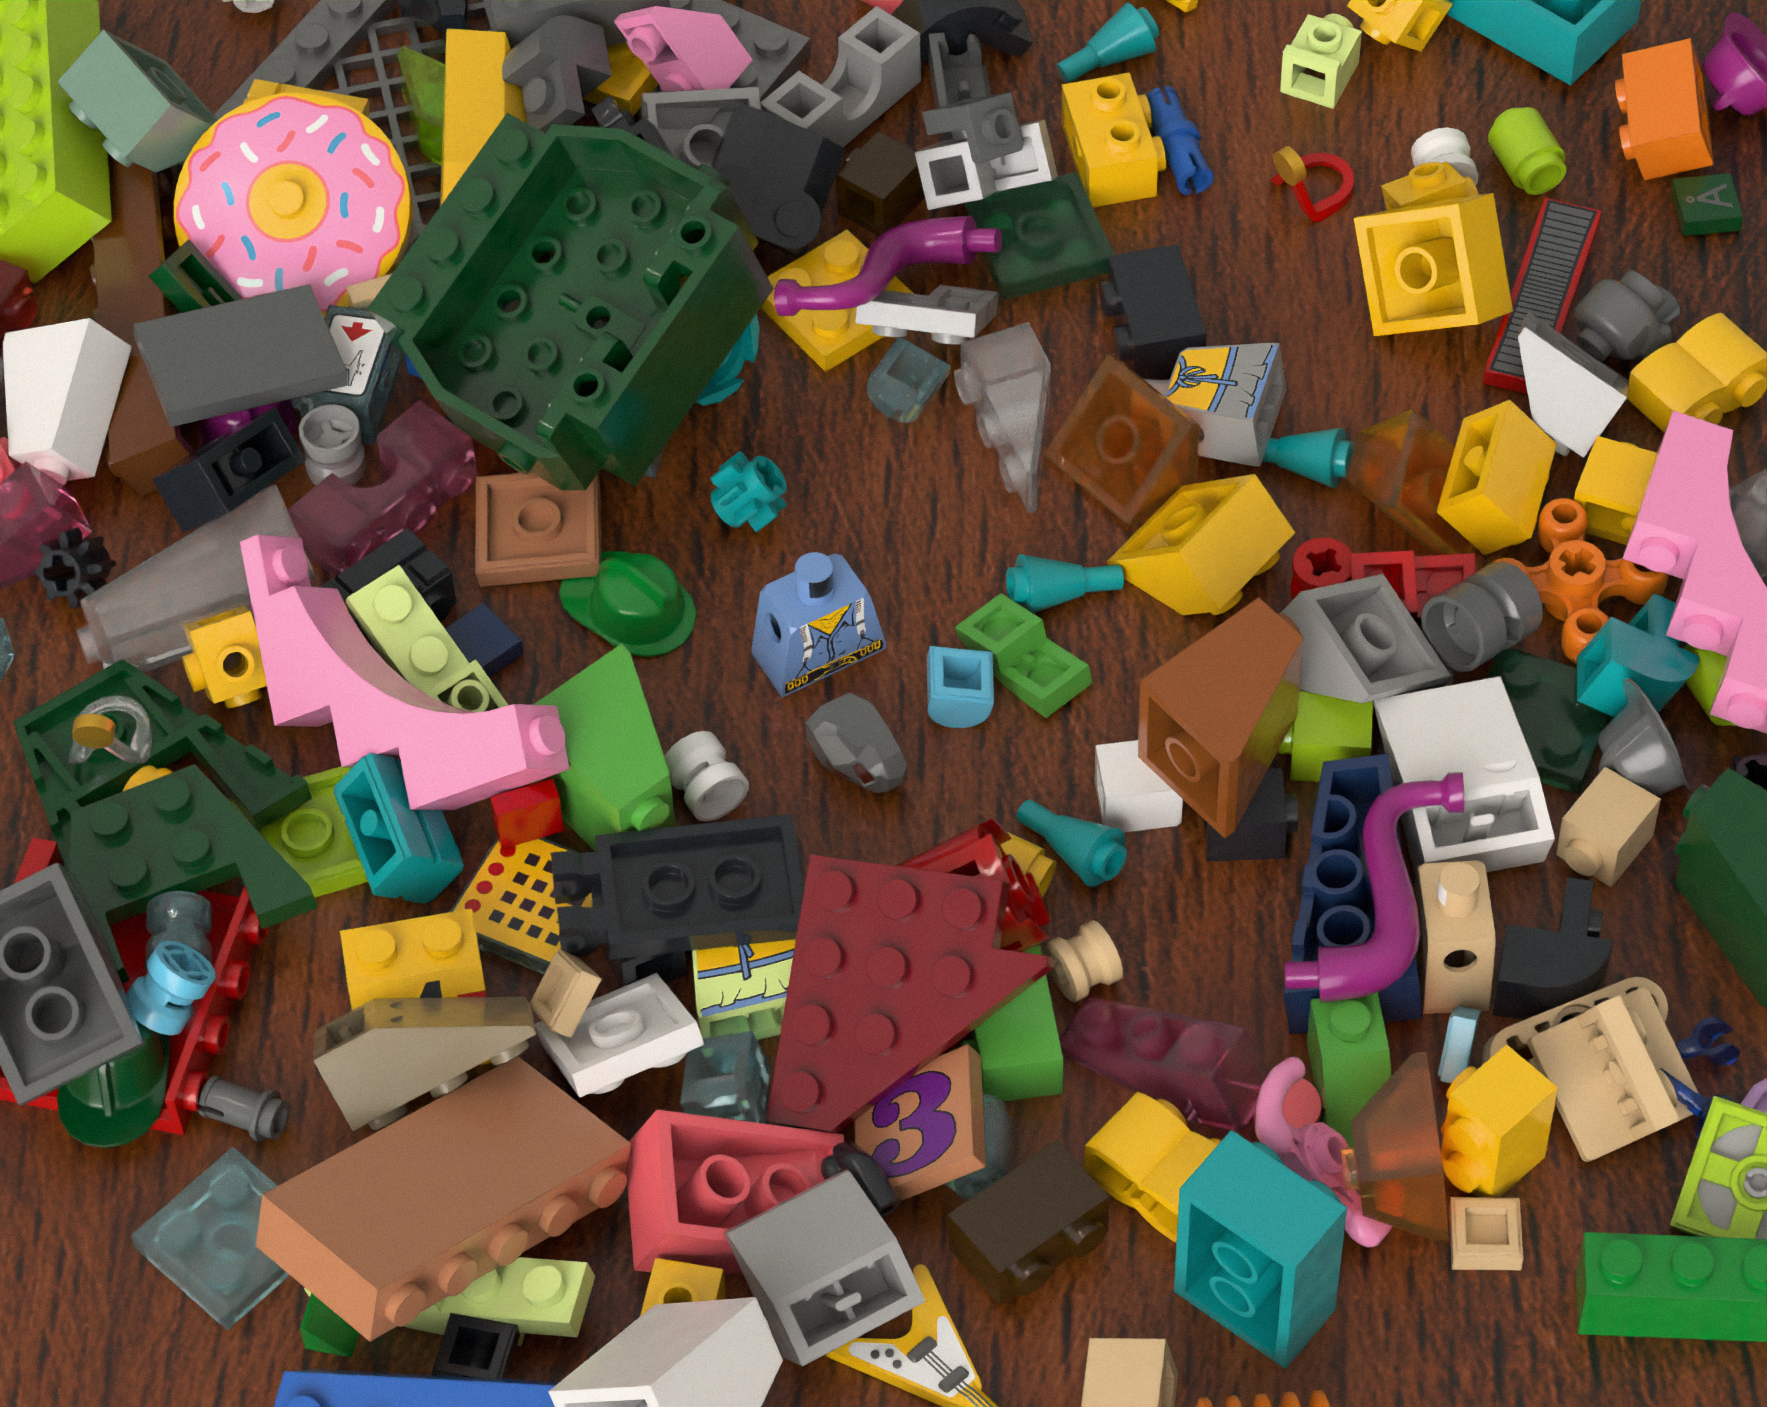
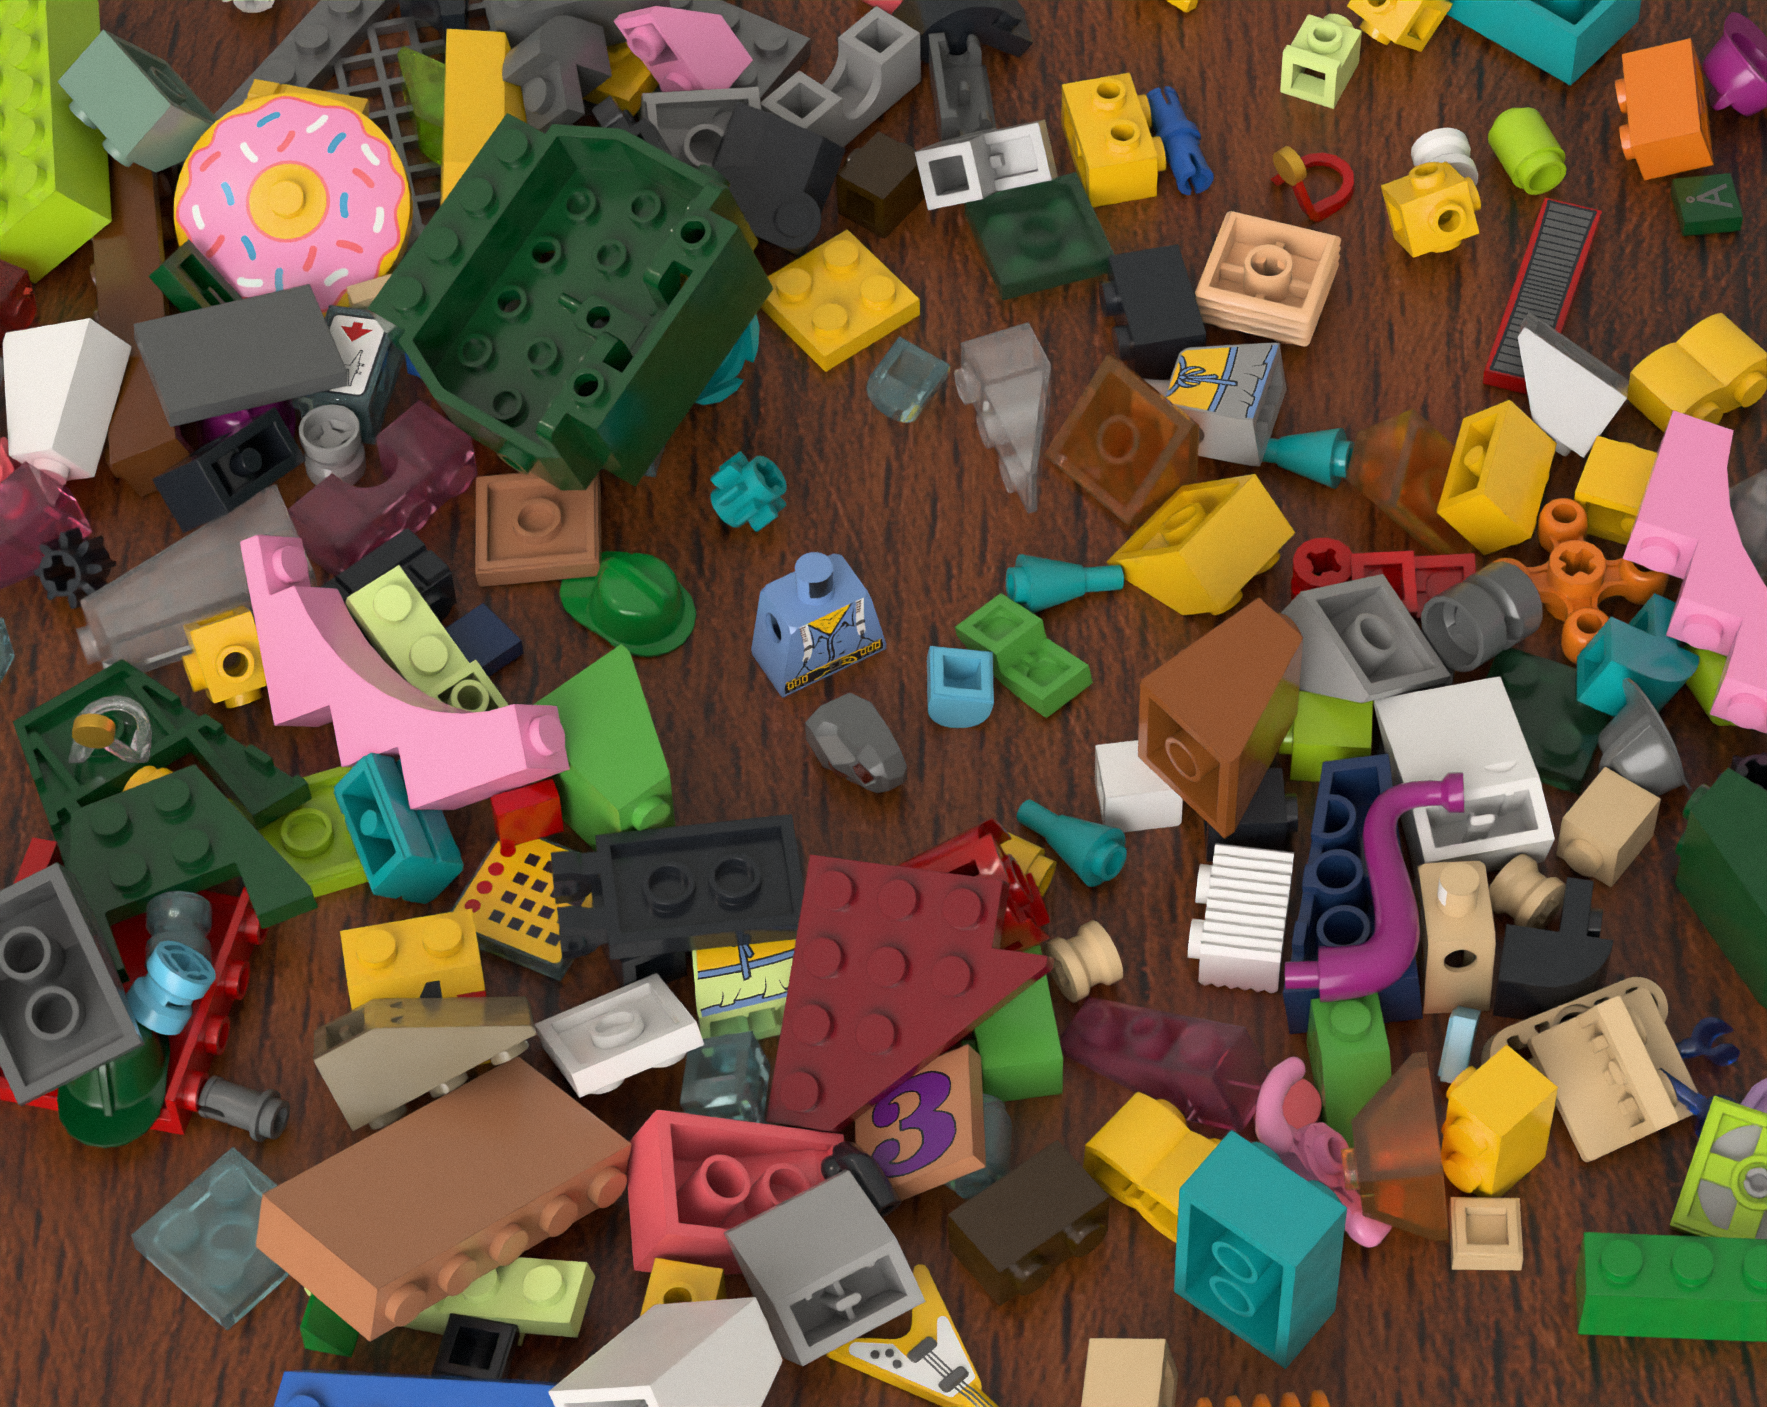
tan tile [530,949,601,1038] -> none
white wheel [664,731,749,822] -> none
magenta animal [774,216,1002,316] -> none
light grey plate [855,285,998,345] -> none
dark grey bracket [922,92,1023,163] -> none
teal cone [1056,2,1159,83] -> none
yellow slope [1354,193,1513,336] -> none
dark grey head [1575,270,1680,362] -> none
none -> white brick [1187,843,1294,994]
none -> light nougat brick [1195,211,1341,347]
none -> tan wheel [1489,854,1566,929]

